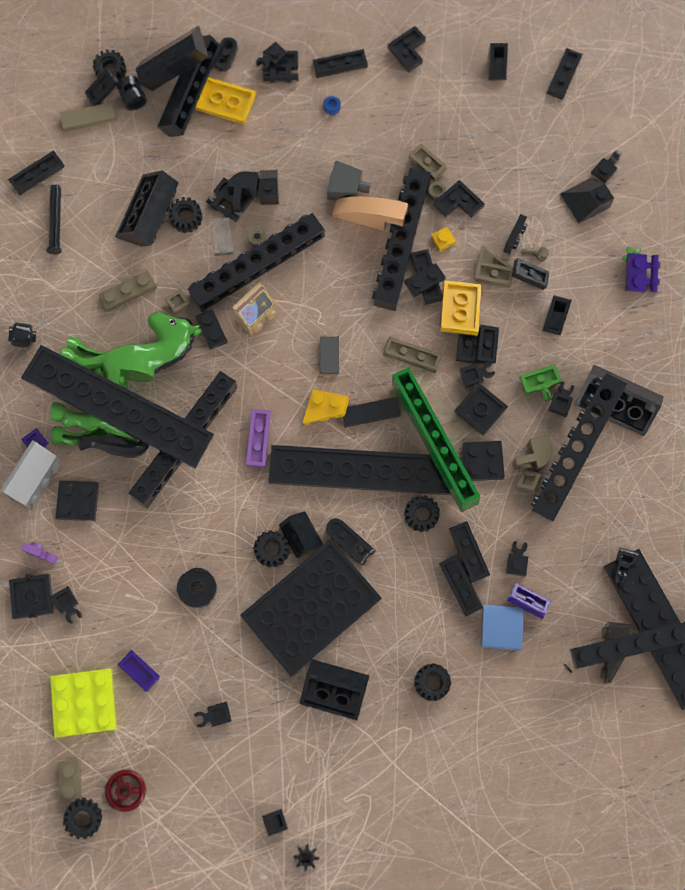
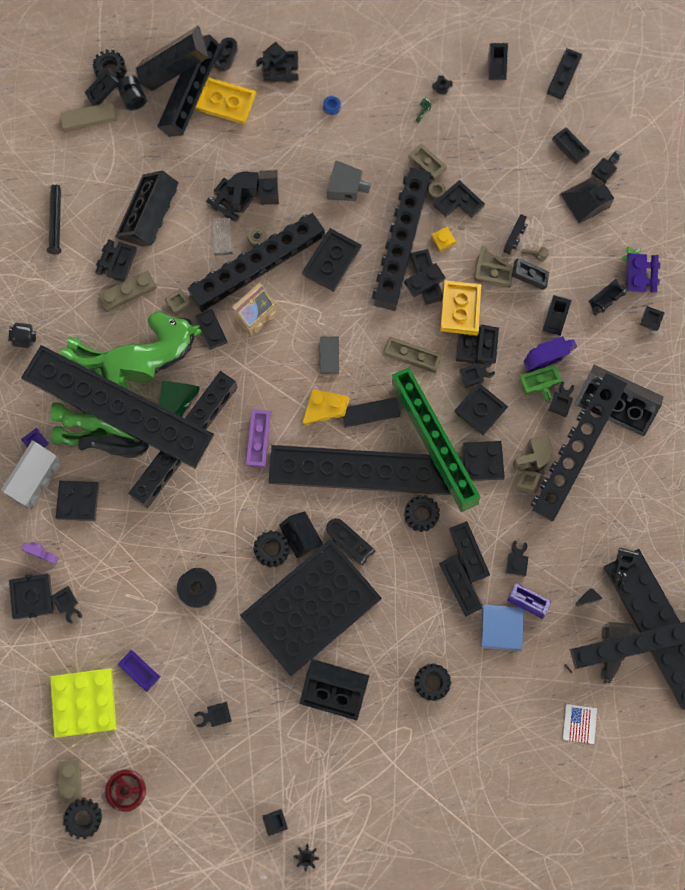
black plate [8,150,65,196] -> none
black tyre [168,197,203,233] -> none
black tile [313,49,368,78] -> none
light nougat slope [332,196,408,231] -> none
black plate [387,26,426,72] -> none
none -> black plate [95,239,137,282]
none -> dark green slope [159,381,200,417]
none -> black plate [302,228,362,292]
none -> clear green hand [415,97,432,123]
none -> black plate [432,75,453,95]
none -> dark purple piece [524,336,577,373]
none -> black plate [552,127,590,165]
none -> sticker [563,704,597,744]
none -> black slope [575,588,603,607]
none -> black hinge [588,279,627,316]
none -> black plate [640,306,665,331]

